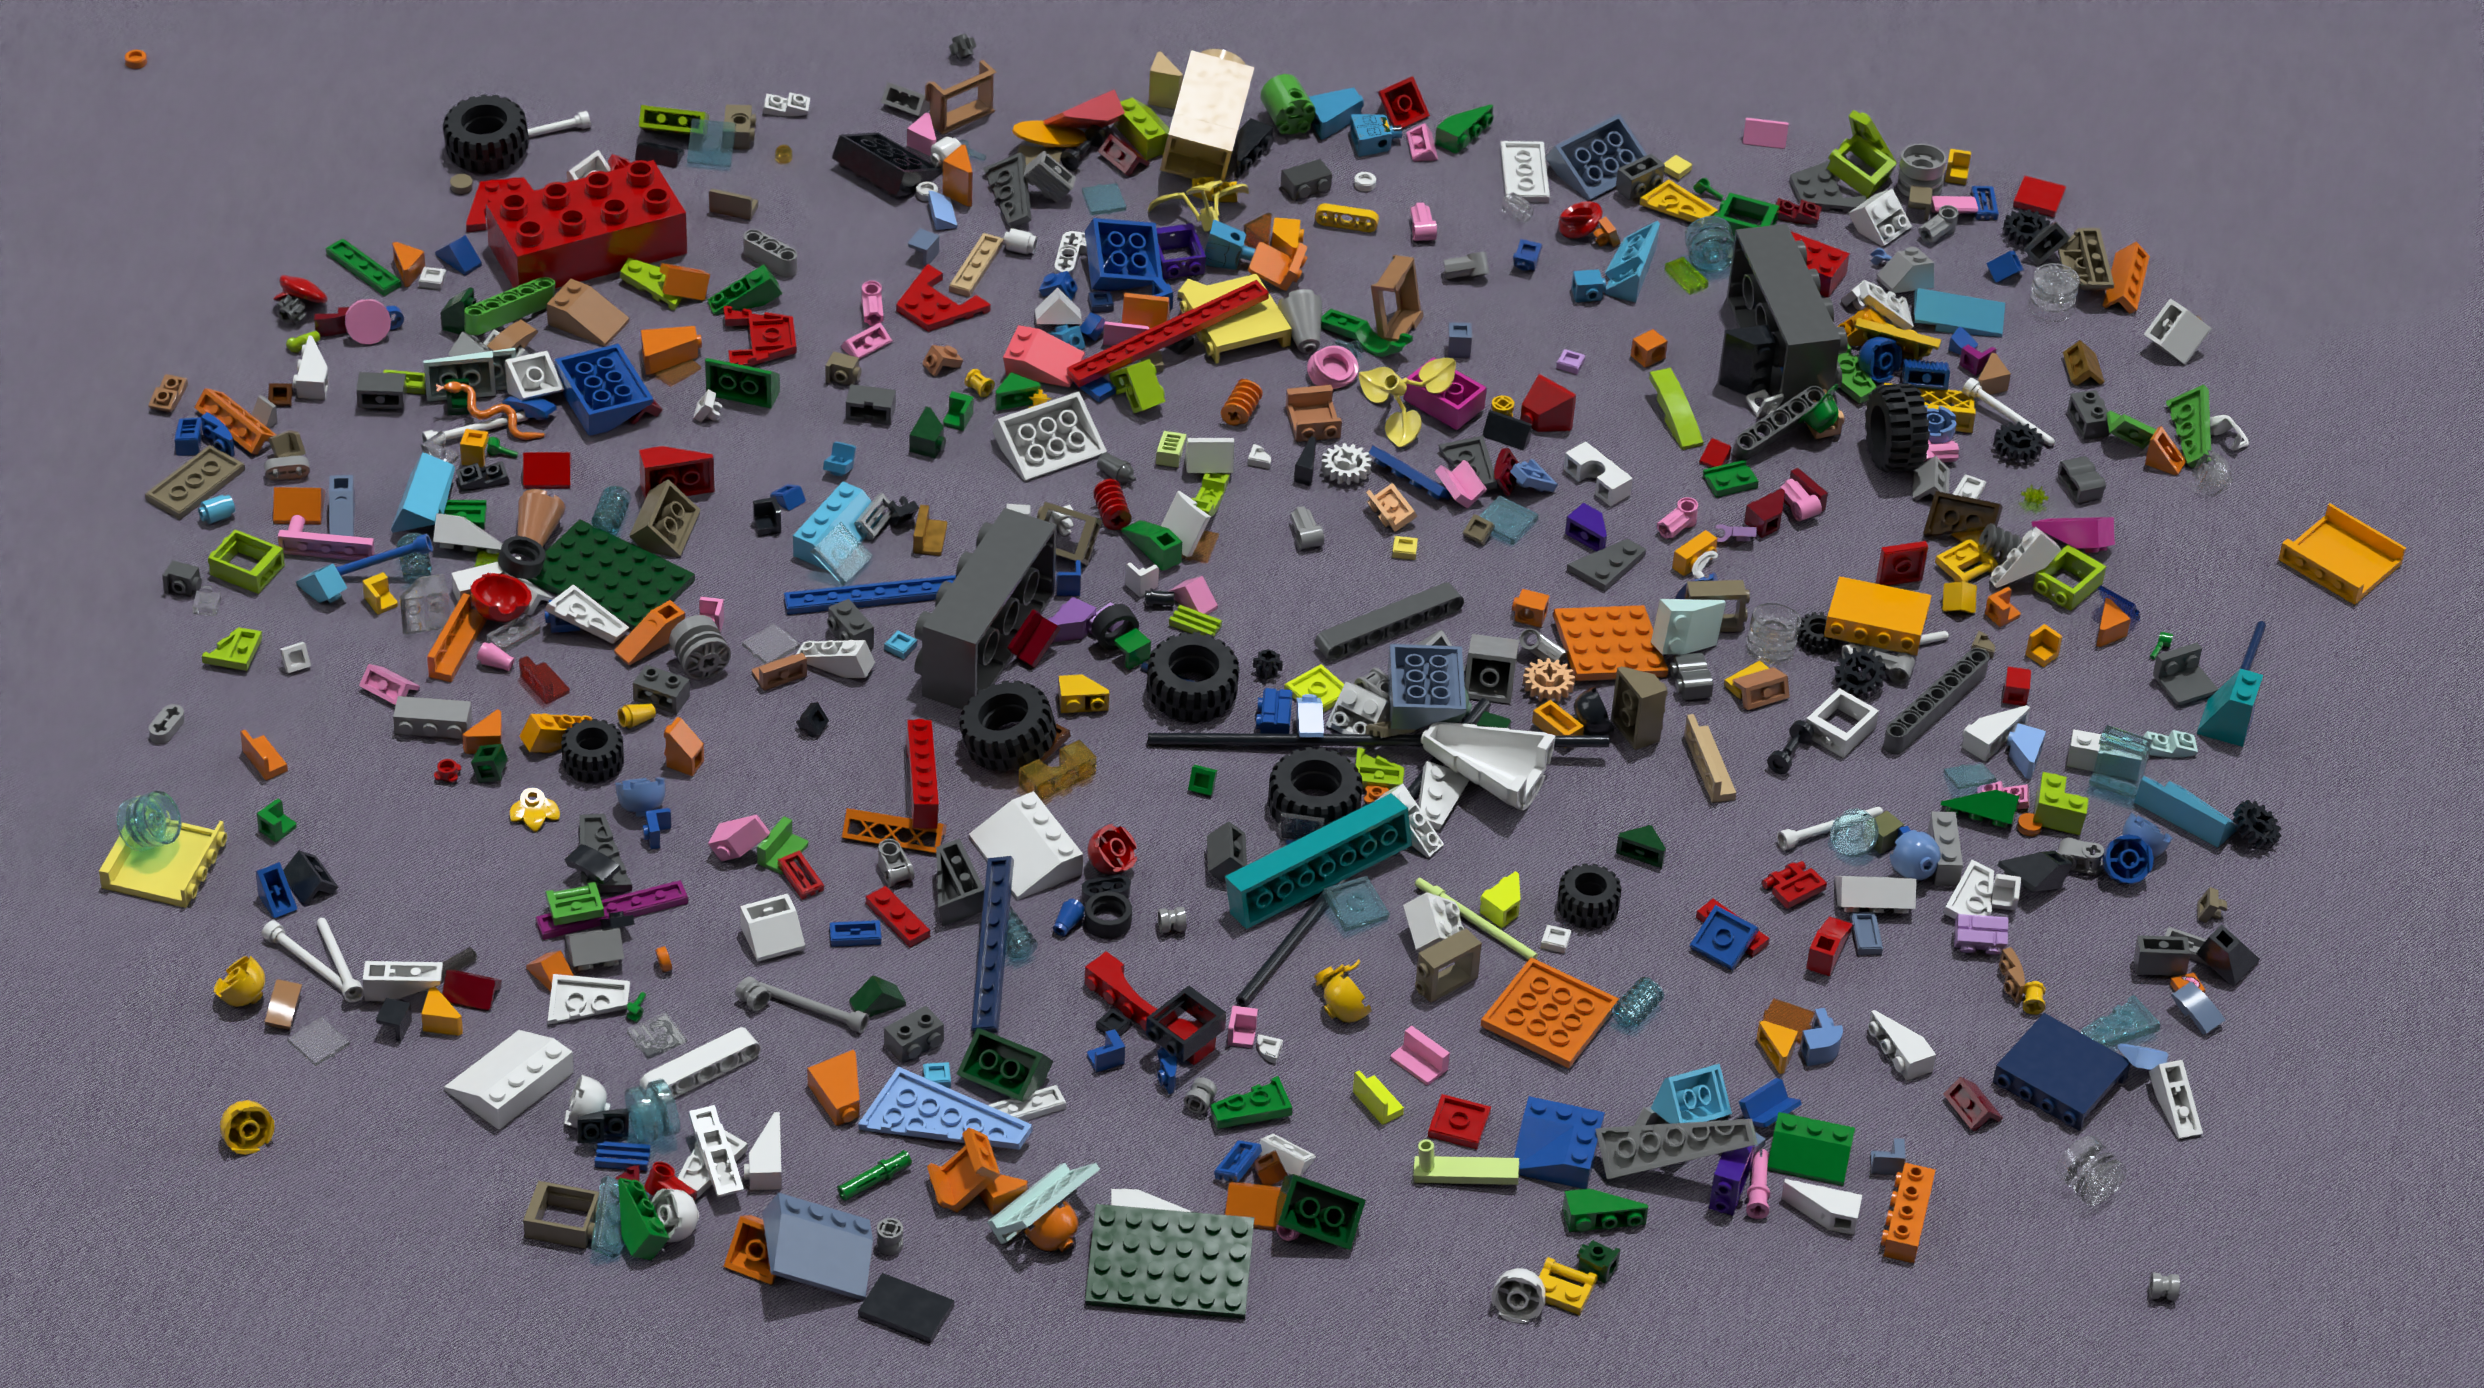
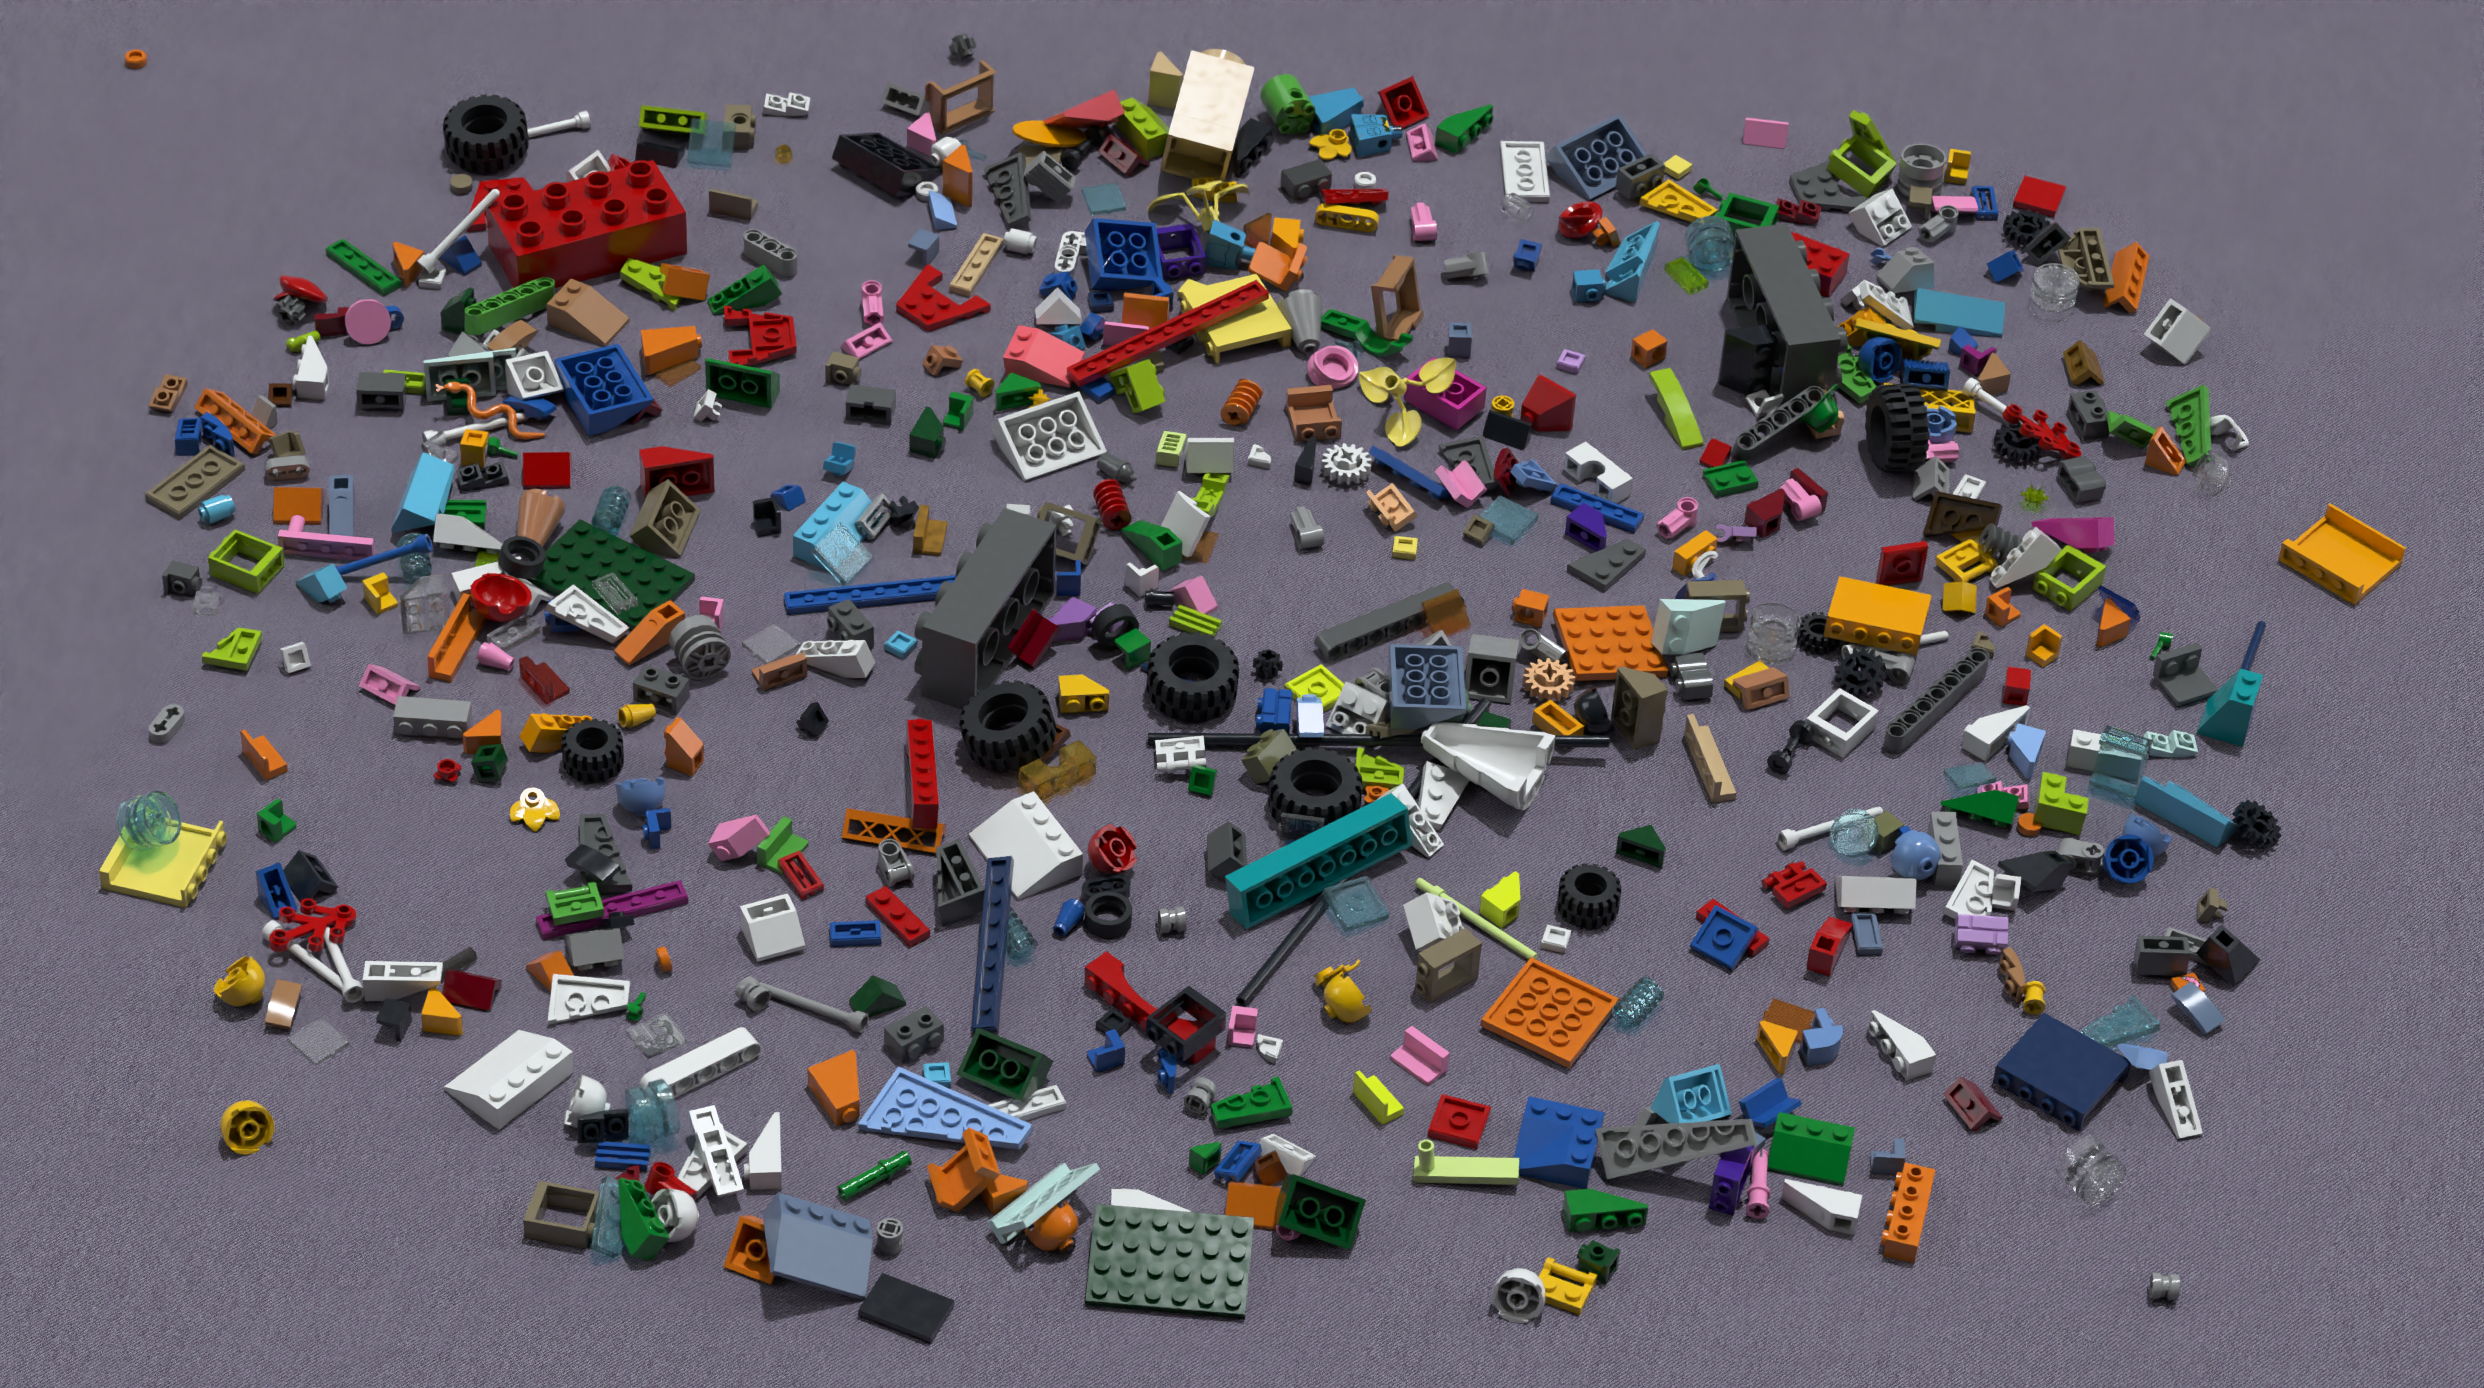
none -> red plant [269,898,356,952]
none -> white piece [417,189,500,273]
none -> clear tile [592,572,638,615]
none -> white plate [1155,736,1206,774]
none -> green slope [1189,1142,1221,1175]
none -> olive brick [1241,729,1297,784]
none -> yellow plate [1309,129,1352,160]
none -> red wing [1321,189,1389,204]
none -> clear orange piece [1421,589,1471,635]
none -> blue tile [1550,483,1644,534]
none -> red plant [2002,404,2082,460]

